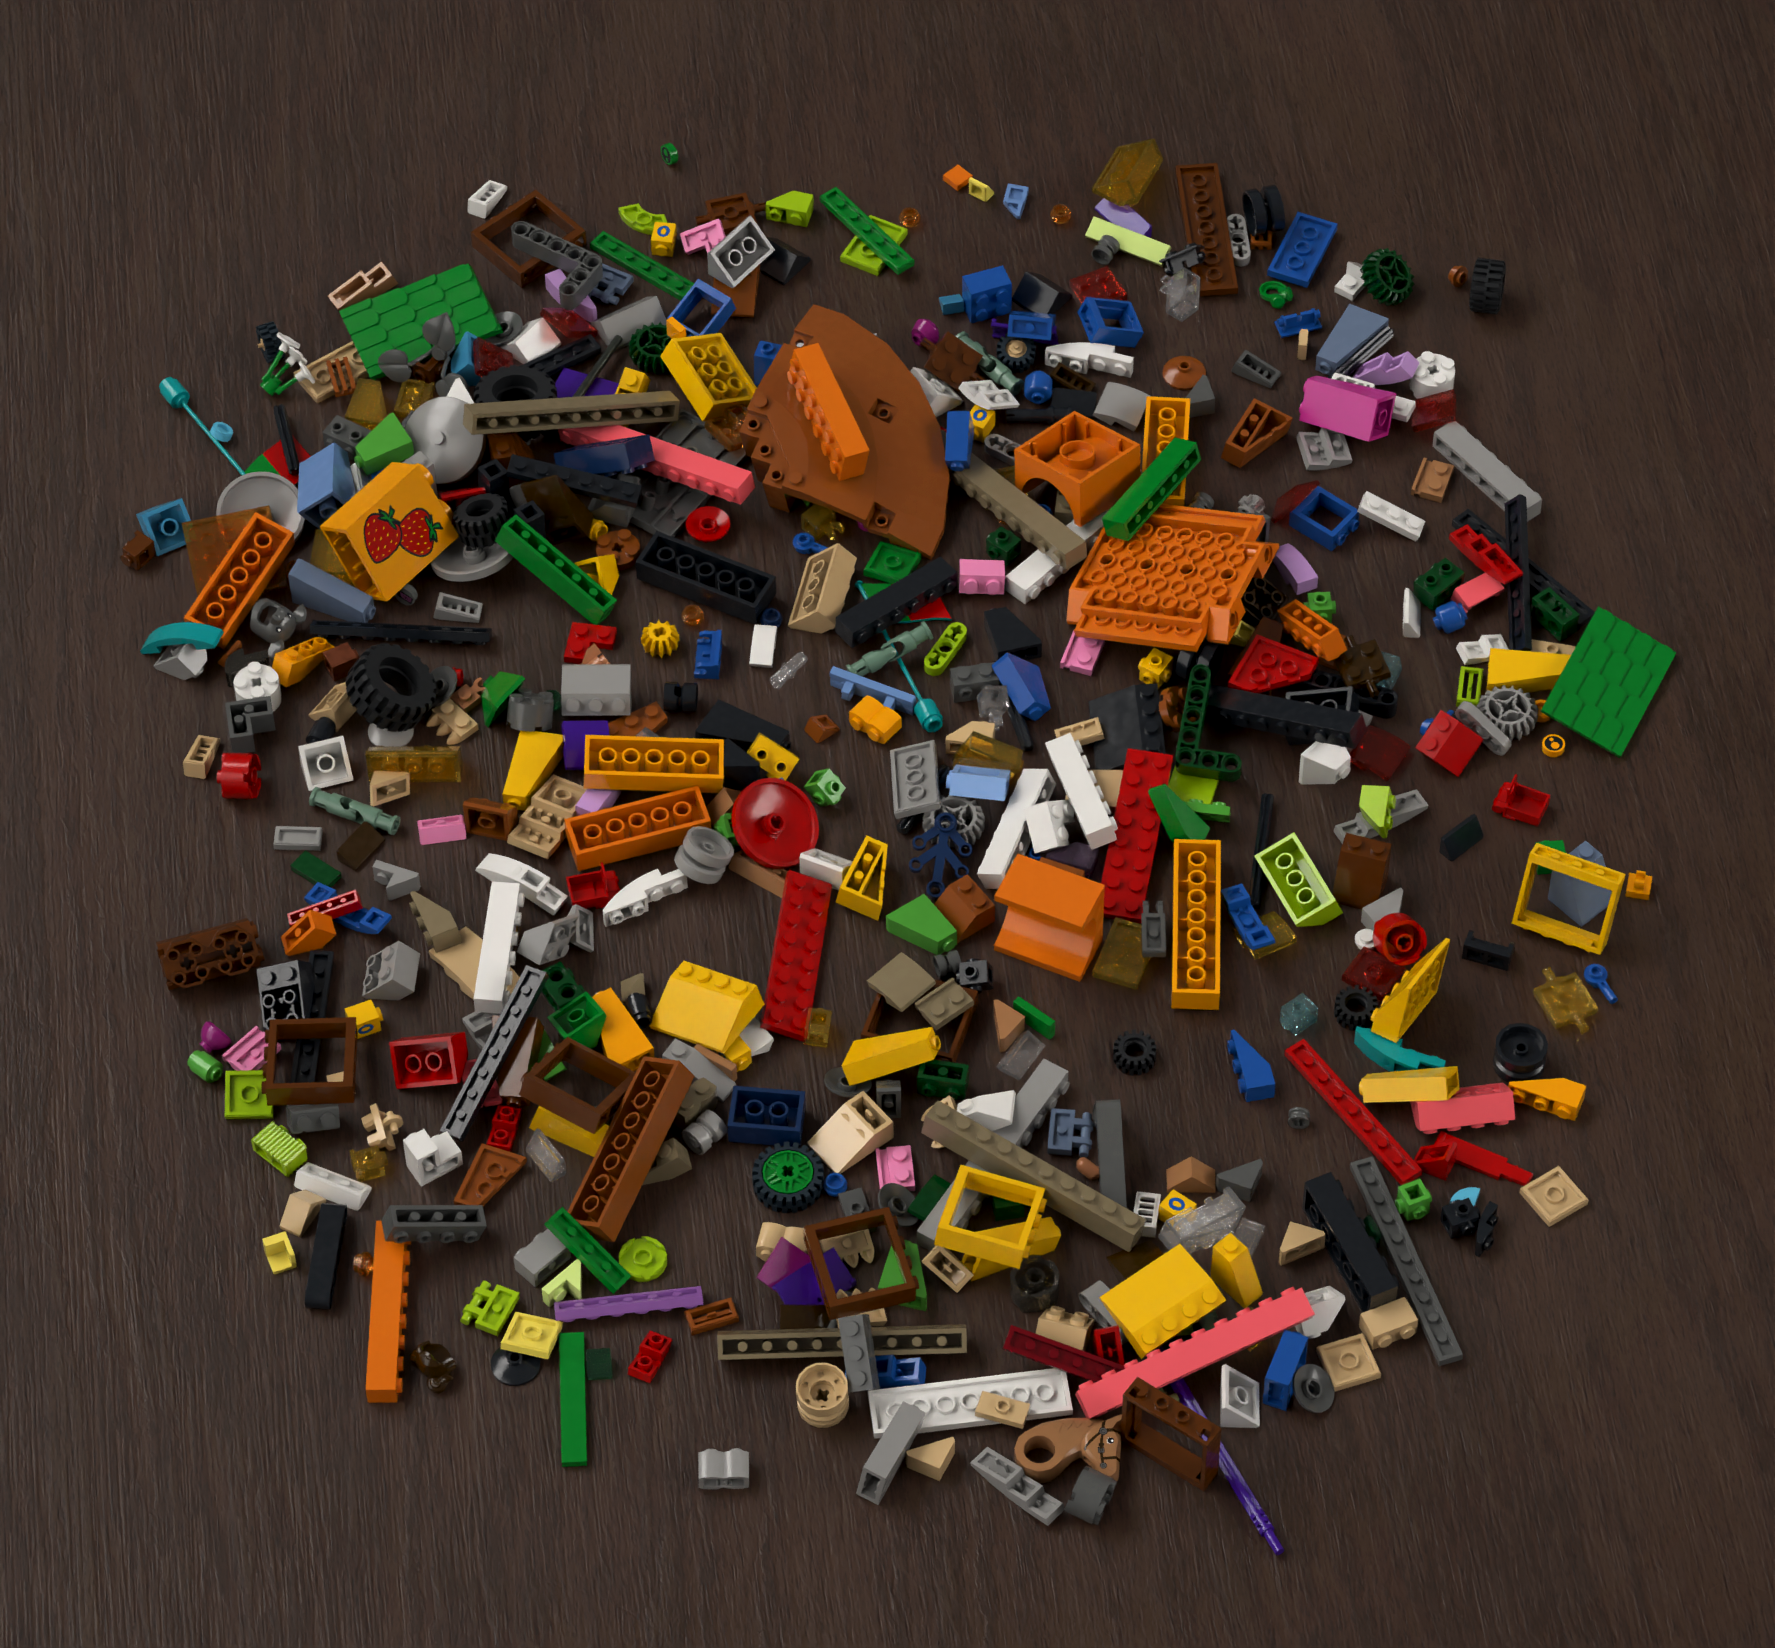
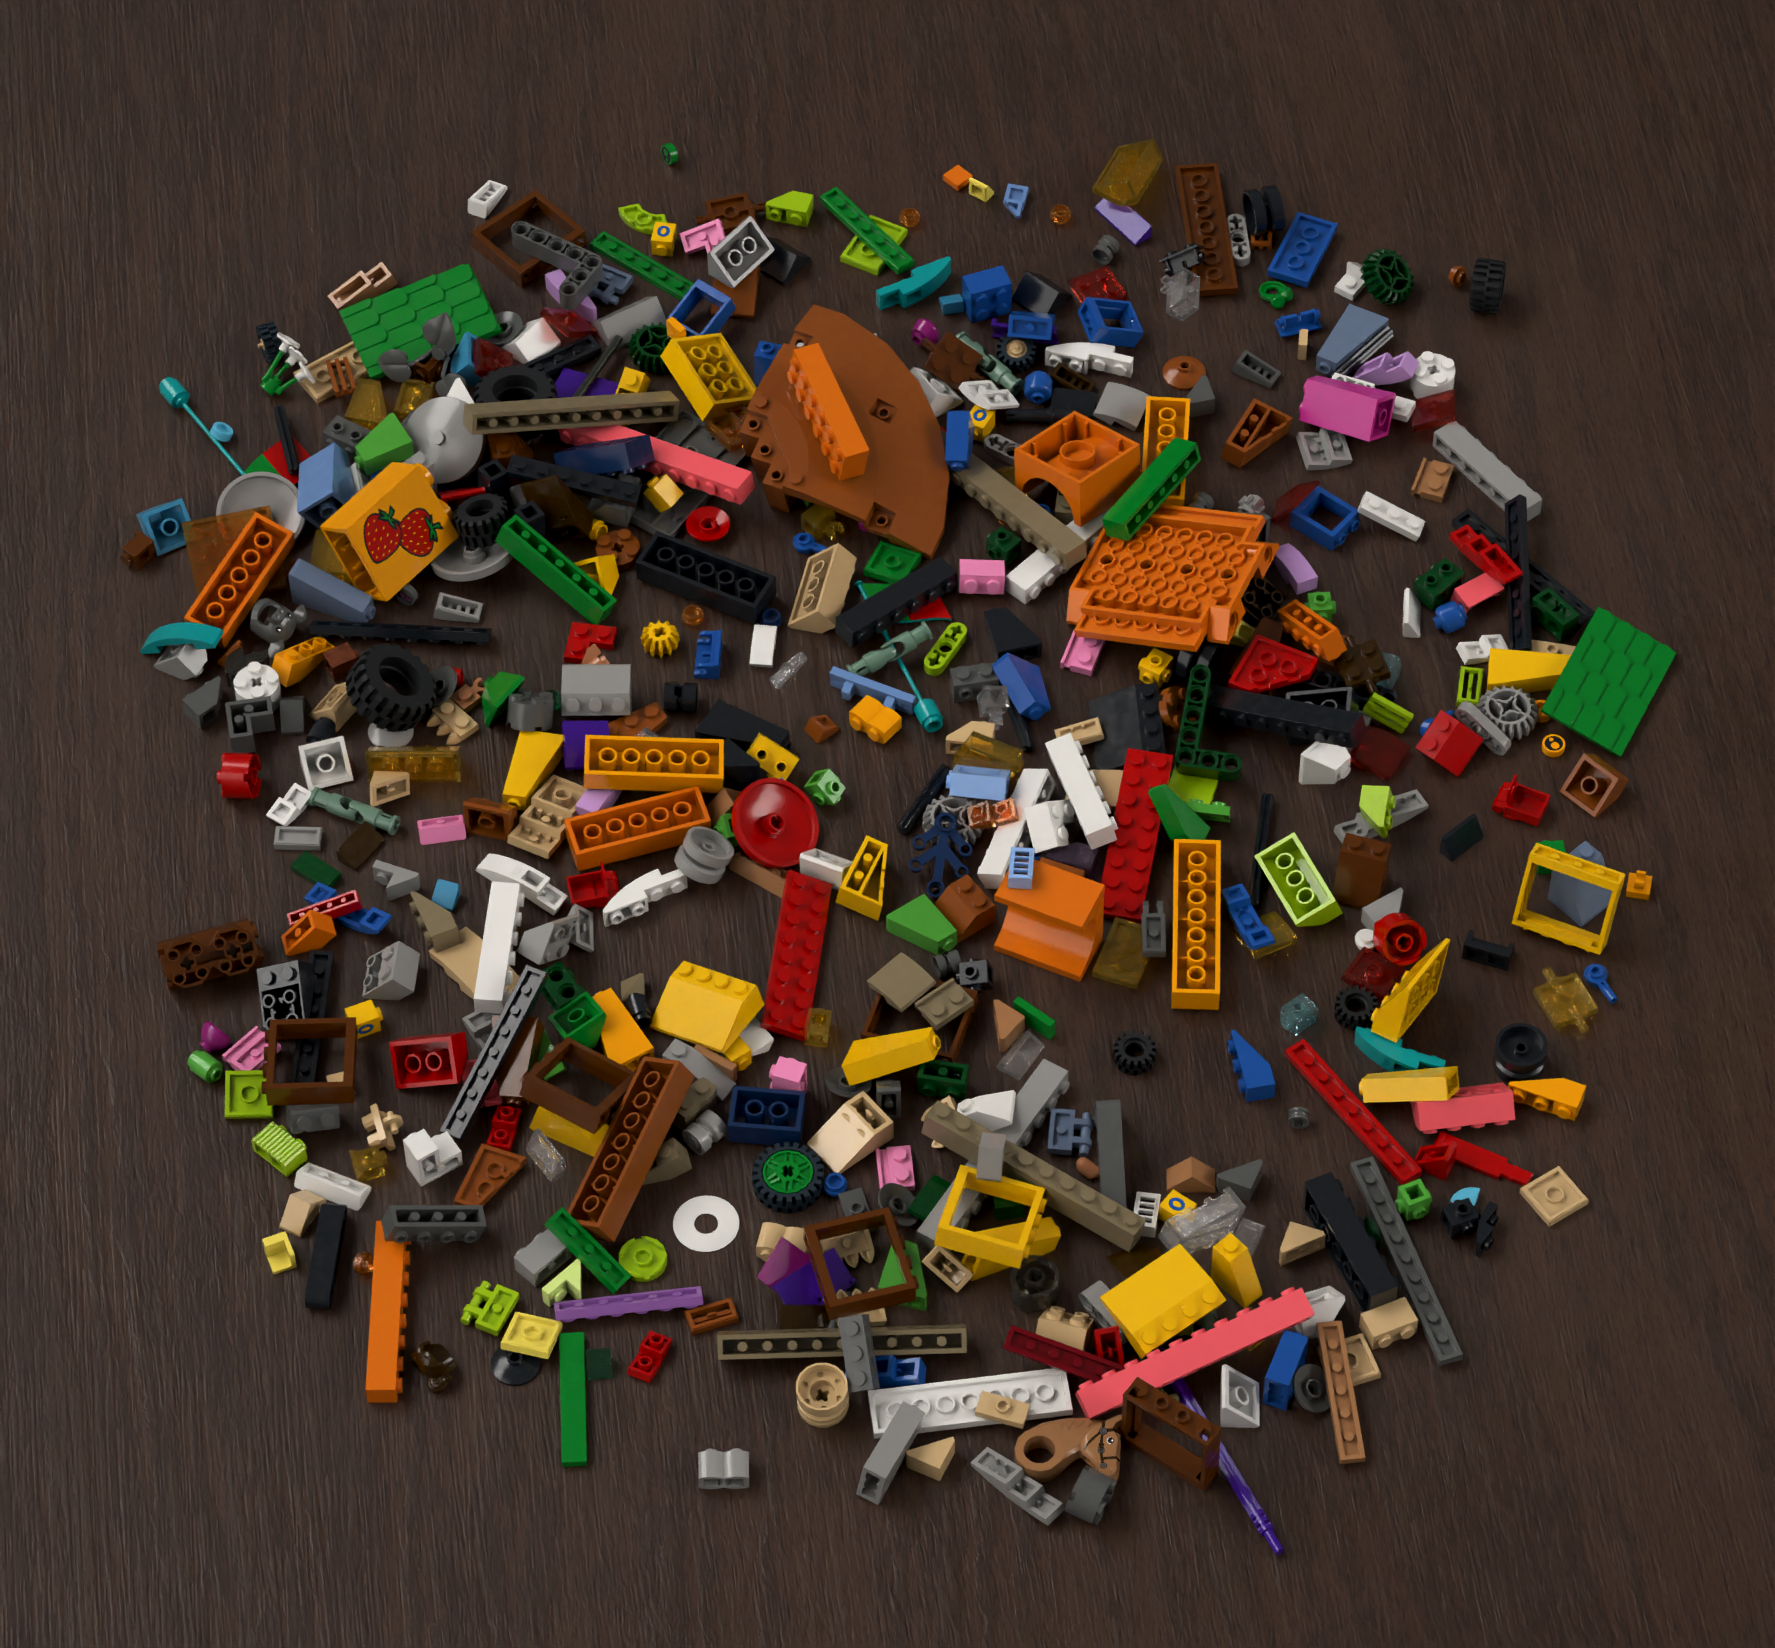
tan slope [183,735,220,779] -> none
light grey tile [890,740,941,819] -> none
yellowish green tile [1085,217,1171,267] -> none
none -> dark grey slope [182,676,223,730]
none -> white slope [266,783,311,826]
none -> dark grey slope [280,696,306,735]
none -> dark azure slope [431,879,461,912]
none -> yellow brick [643,474,684,513]
none -> white sticker [673,1195,739,1252]
none -> bright pink brick [769,1056,808,1096]
none -> teal slope [876,256,951,310]
none -> clear orange slope [967,797,1019,829]
none -> light grey slope [976,1132,1007,1182]
none -> light blue slope [1008,847,1035,889]
none -> medium nougat plate [1316,1320,1366,1464]
none -> lime tile [1362,692,1414,734]
none -> dark orange slope [1559,753,1630,817]

